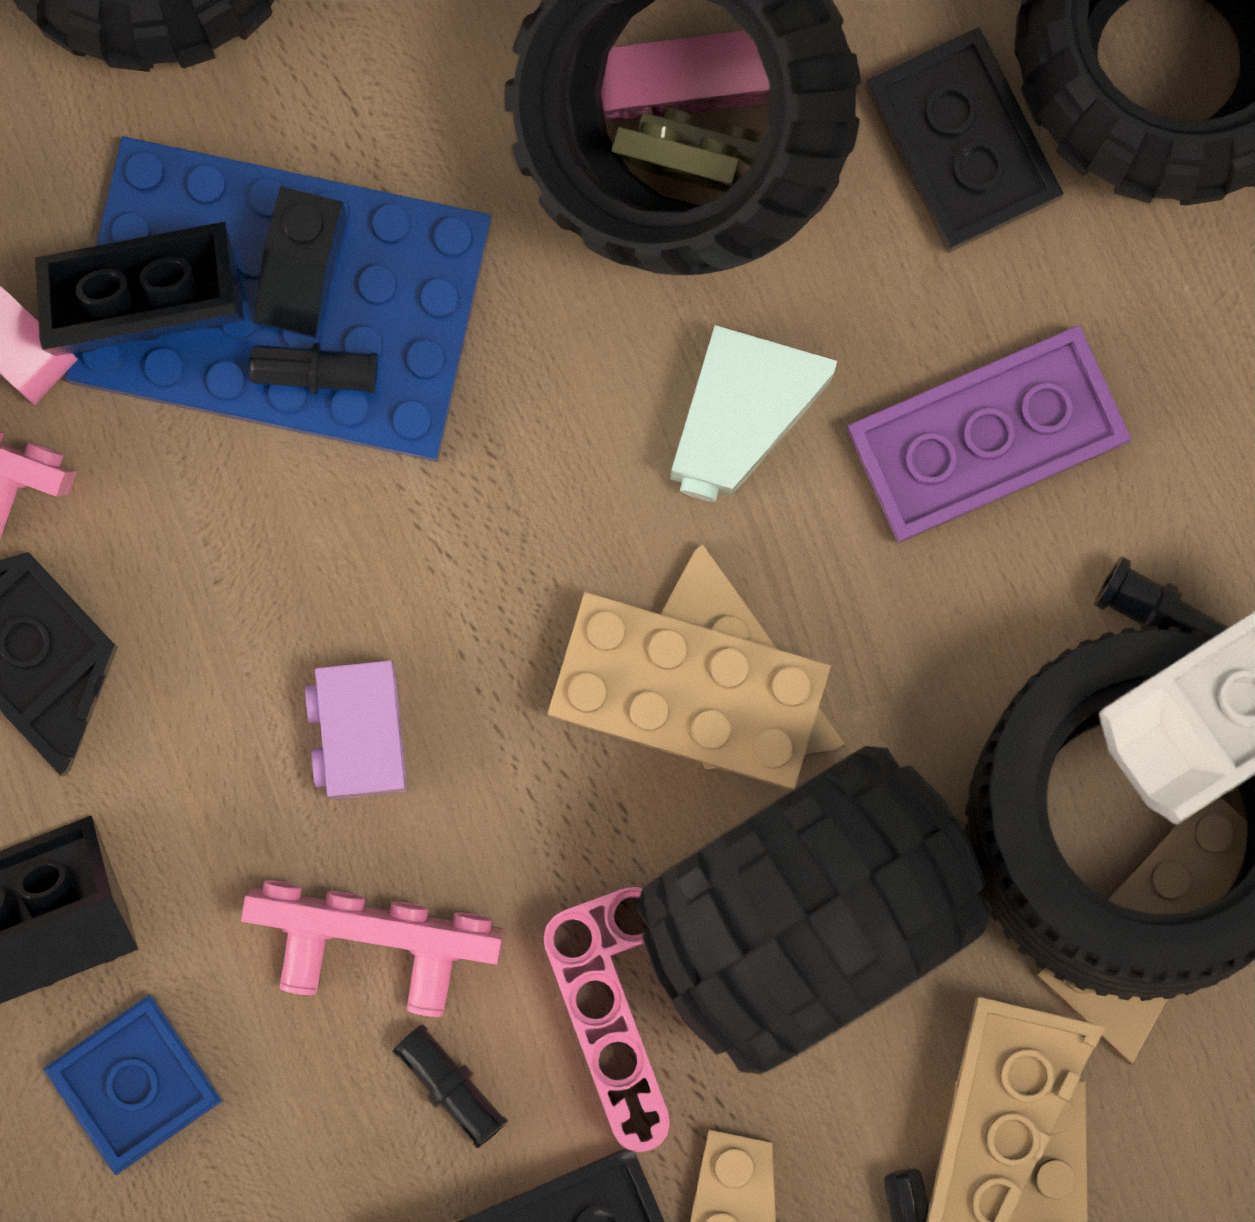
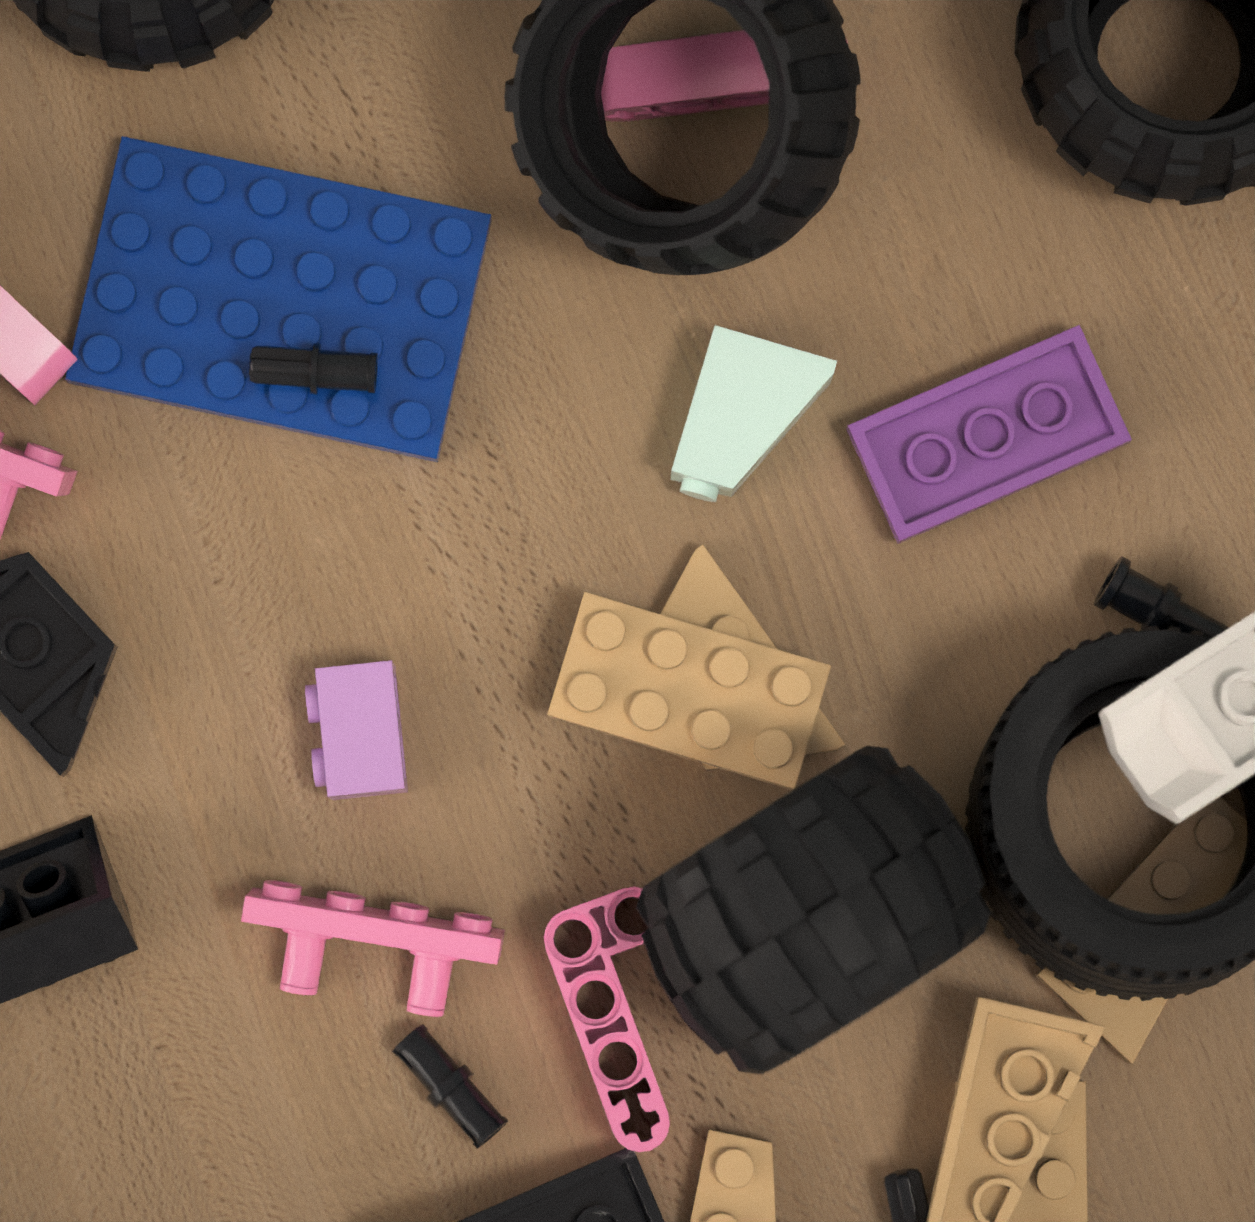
black slope [35,221,245,356] -> none
blue tile [43,995,224,1175] -> none
black slope [254,186,348,339] -> none
olive plate [611,108,761,193] -> none
black plate [865,27,1064,253] -> none

